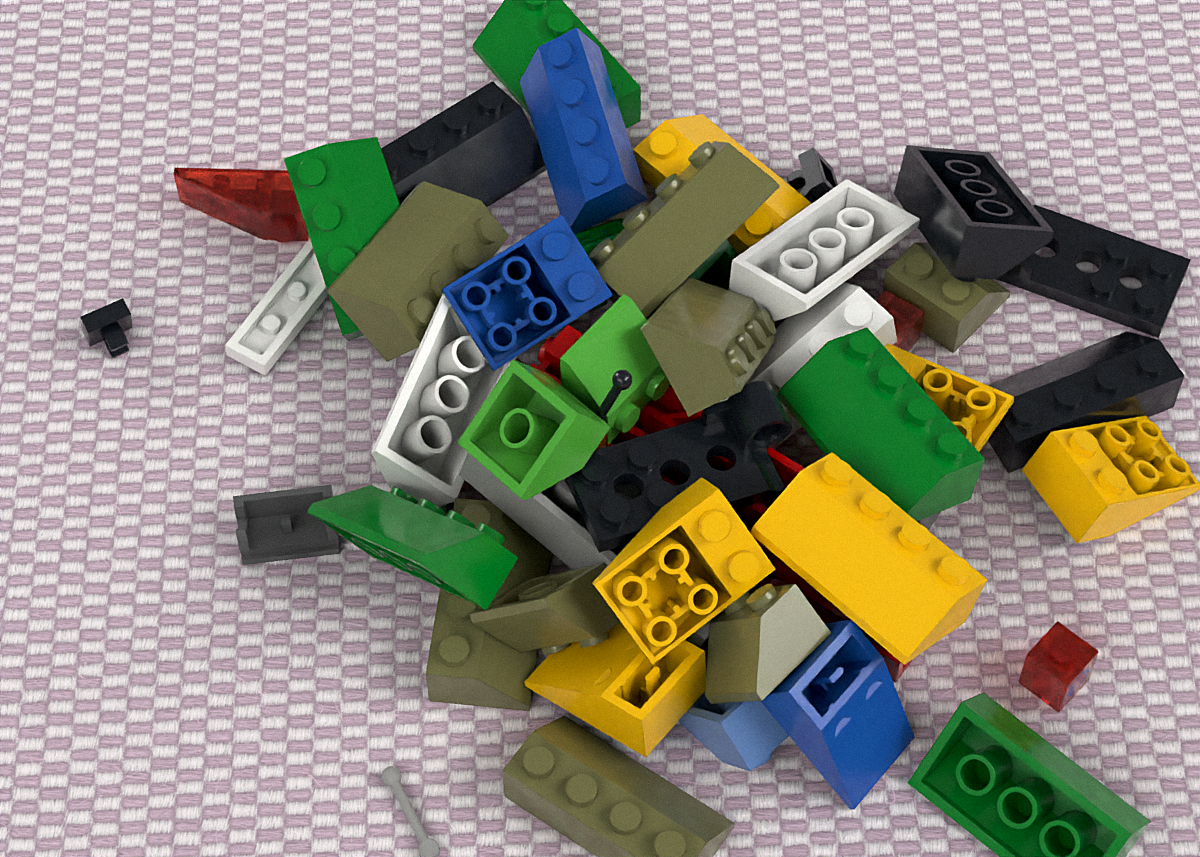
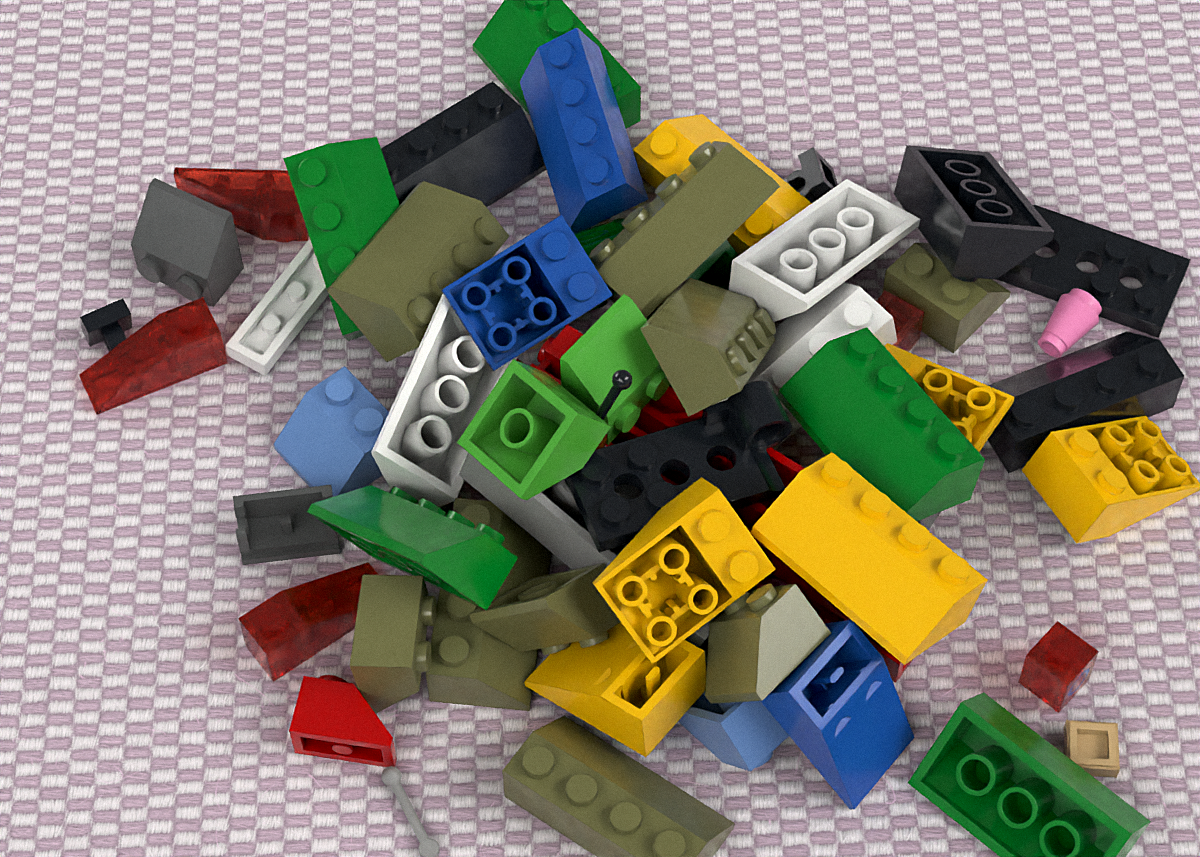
none -> clear red slope [79,297,228,415]
none -> dark grey slope [131,178,244,307]
none -> clear red slope [238,562,378,682]
none -> medium blue slope [274,366,389,496]
none -> red slope [289,675,397,767]
none -> olive slope [350,575,437,713]
none -> bright pink cone [1038,288,1102,358]
none -> tan tile [1063,720,1120,778]

